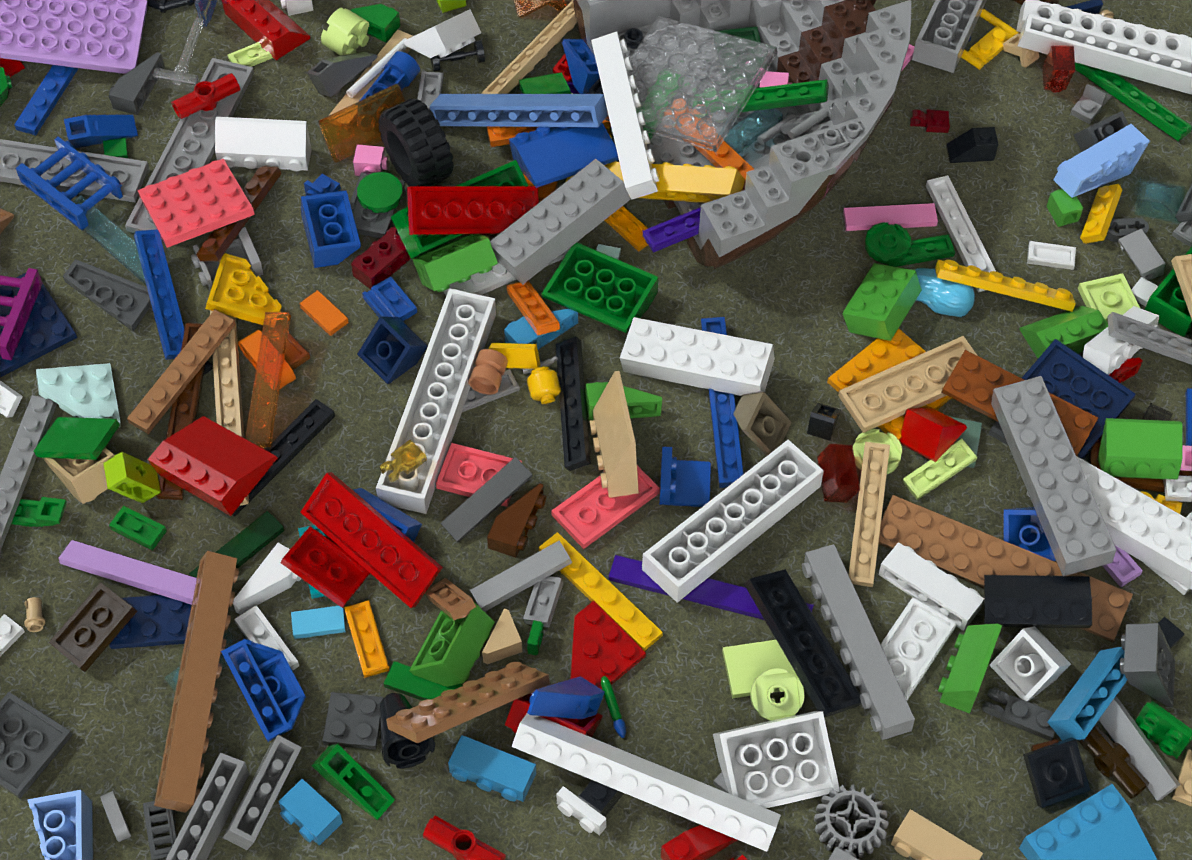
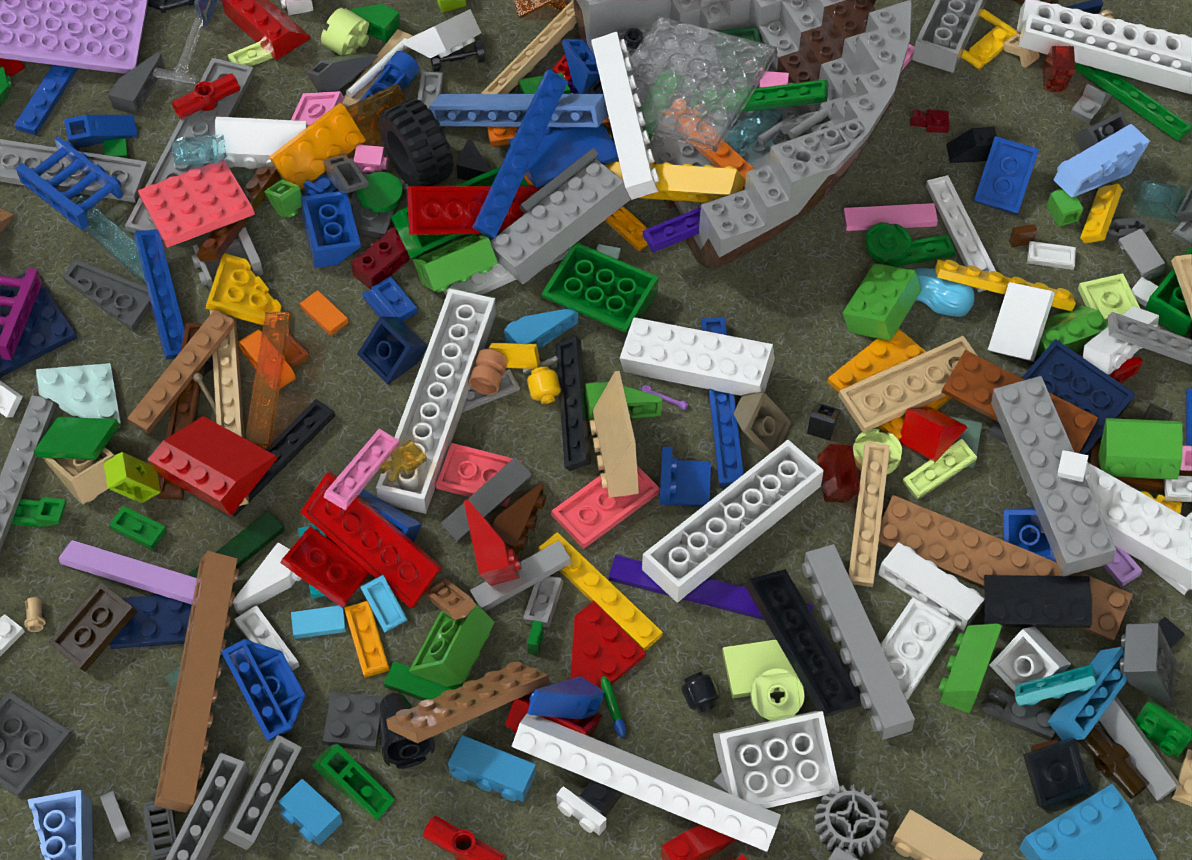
tan slope [482,609,522,664] -> none
orange tile [506,280,560,336] -> none
none -> clear light blue brick [171,135,227,165]
none -> dark tan hinge [193,373,216,415]
none -> bright green slope [264,179,302,218]
none -> light orange plate [269,103,366,190]
none -> bright pink plate [291,91,344,127]
none -> flat silver slope [324,154,369,193]
none -> bright pink tile [324,429,400,510]
none -> medium azure tile [360,575,408,633]
none -> black slope [456,139,491,181]
none -> red slope [464,500,522,586]
none -> blue plate [473,69,568,239]
none -> dark grey tile [519,148,598,214]
none -> medium lavender hinge [642,385,688,410]
none -> black head [681,671,720,713]
none -> blue plate [974,136,1039,215]
none -> white tile [988,282,1055,362]
none -> reddish brown tile [1009,224,1038,248]
none -> teal plate [1015,664,1097,706]
none -> white tile [1057,450,1088,482]

